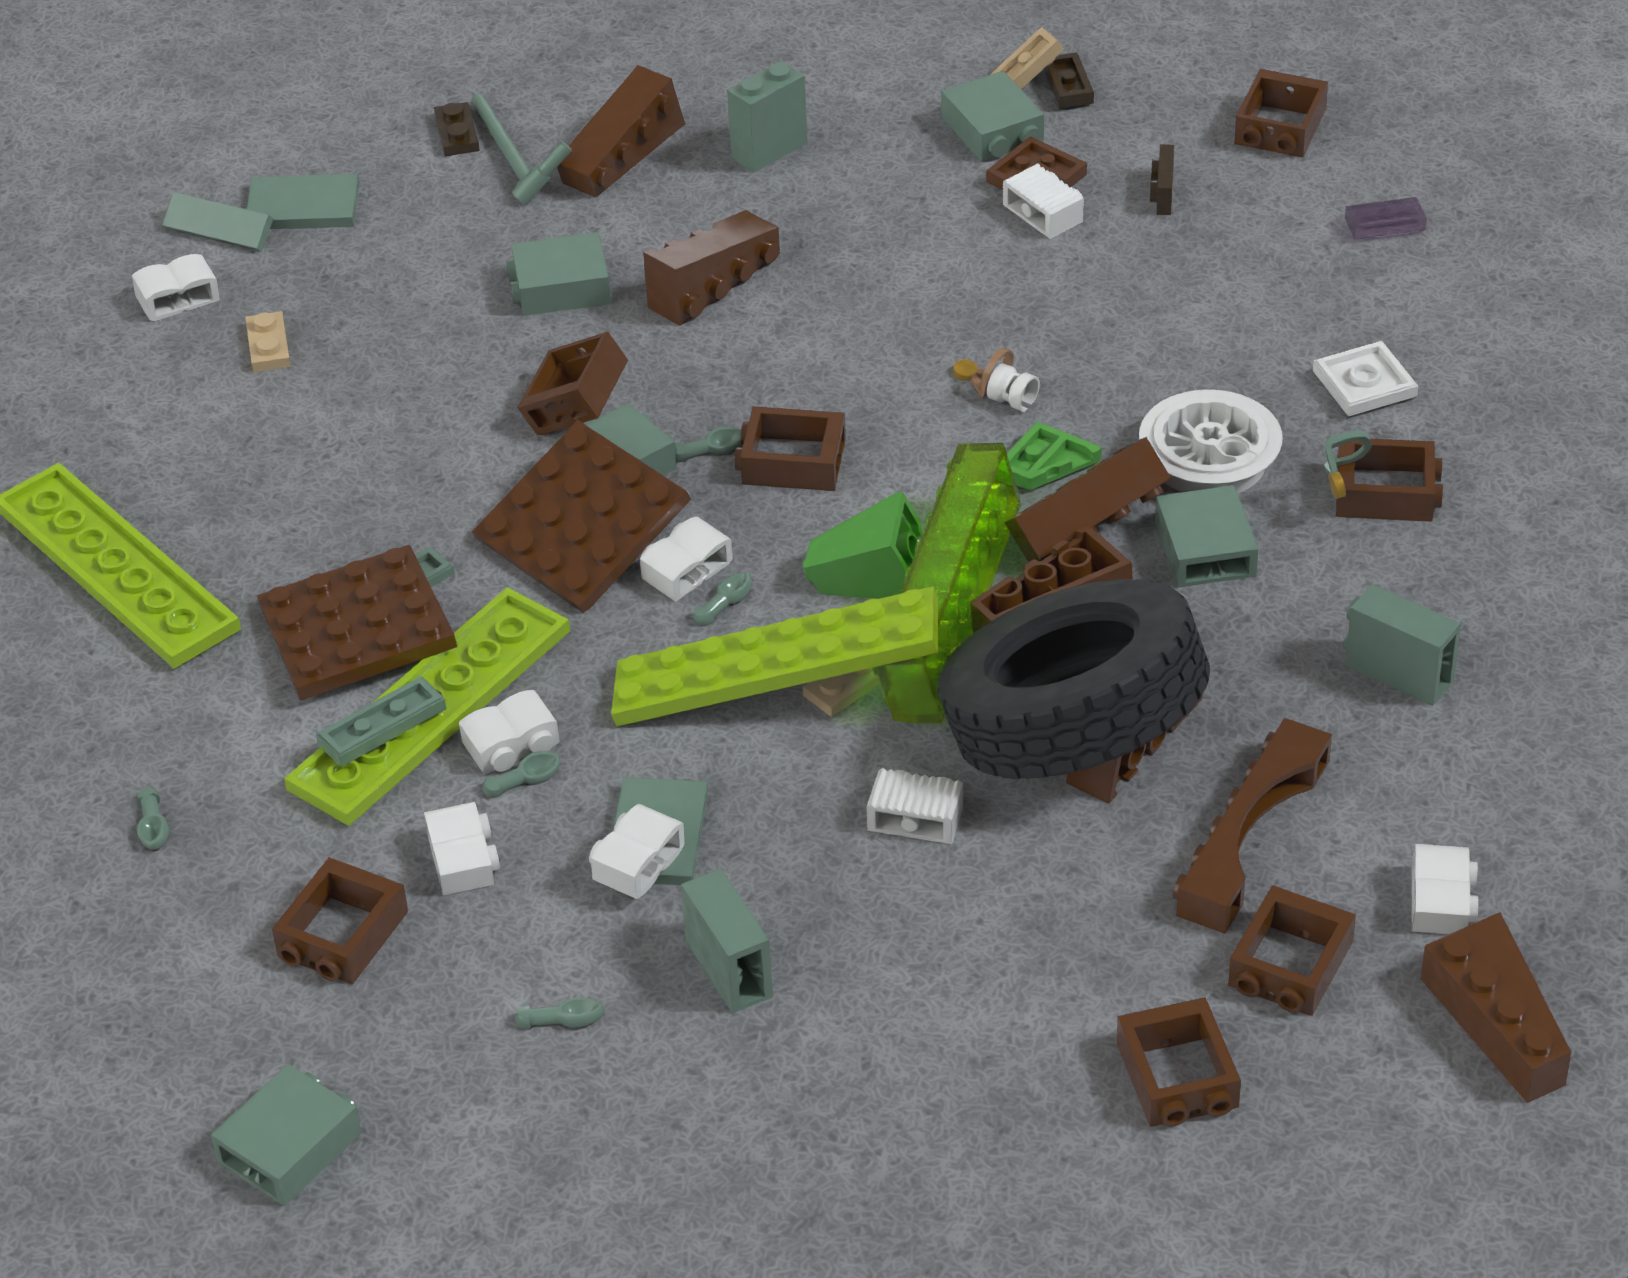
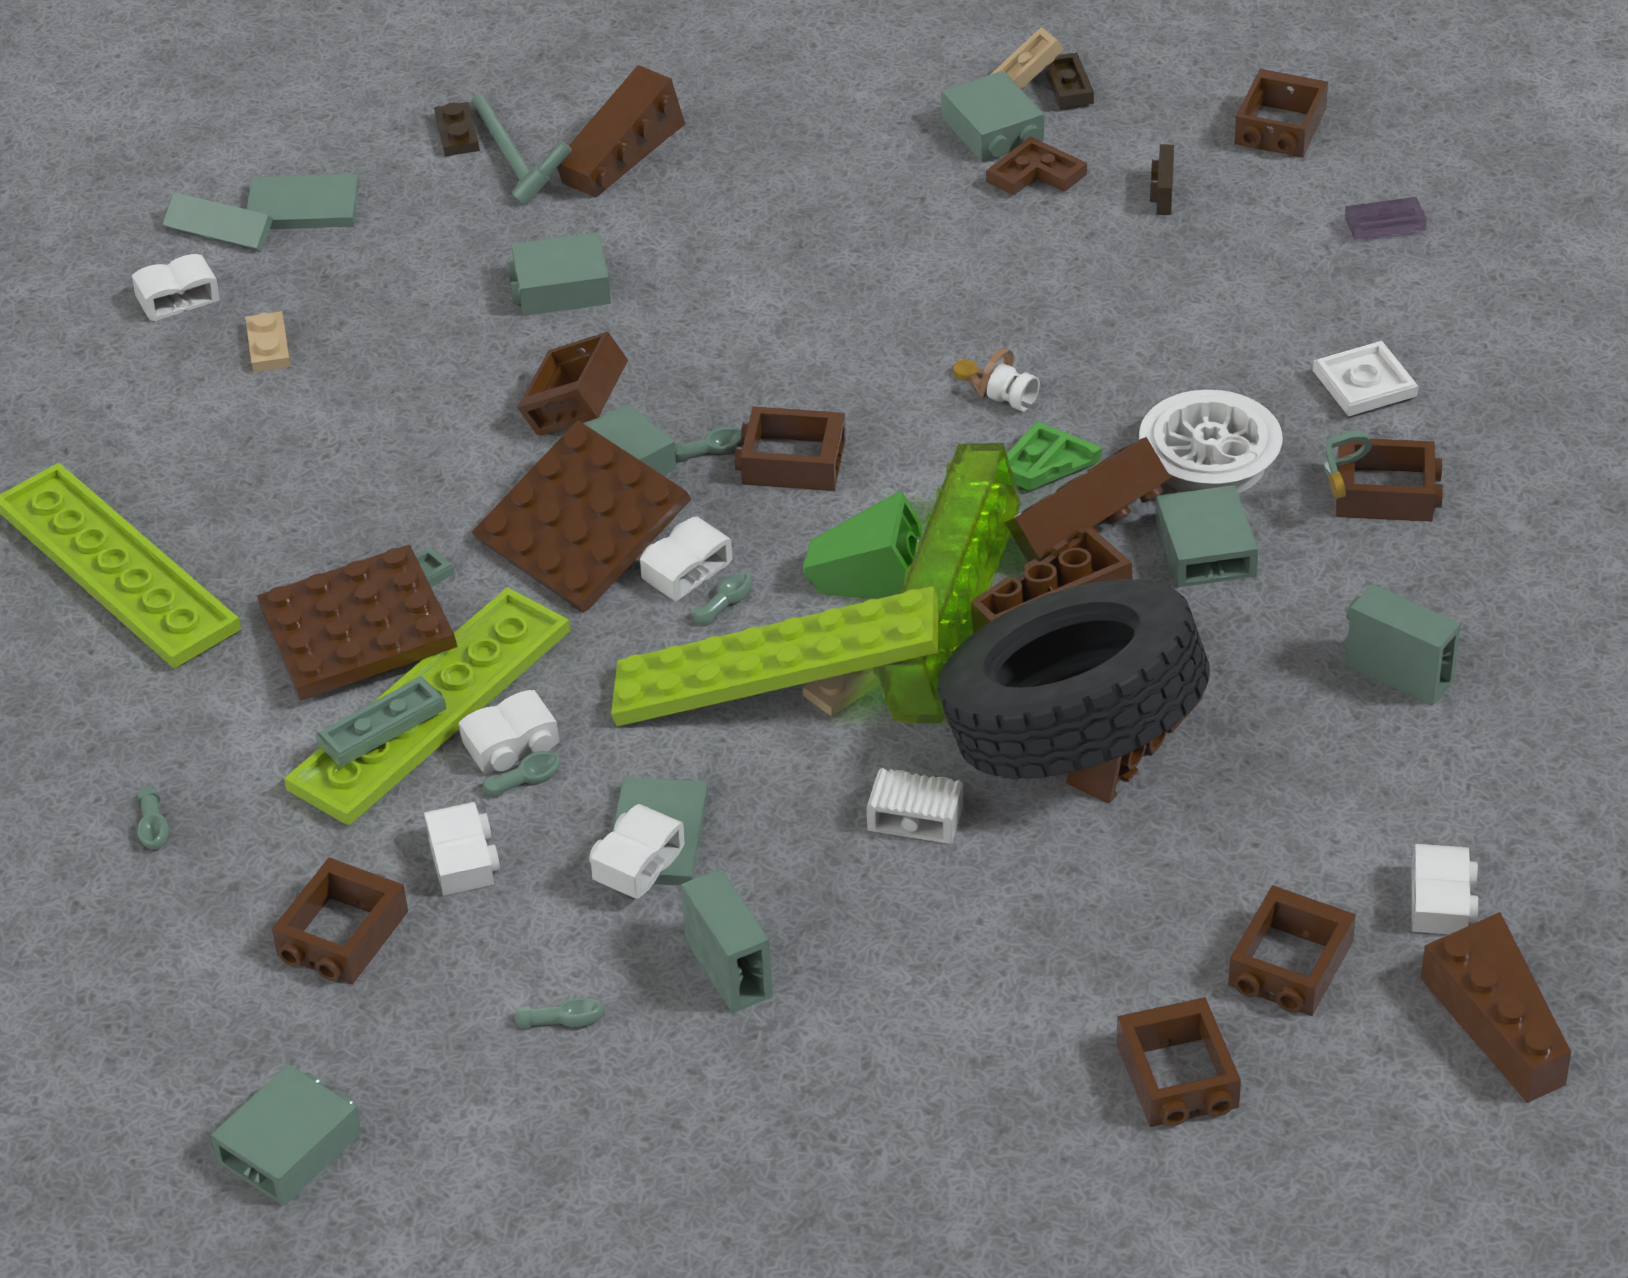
reddish brown wedge [643,210,780,326] -> none
sand green brick [727,61,808,172] -> none
white brick [1003,163,1084,239] -> none
reddish brown arch [1173,718,1332,934] -> none

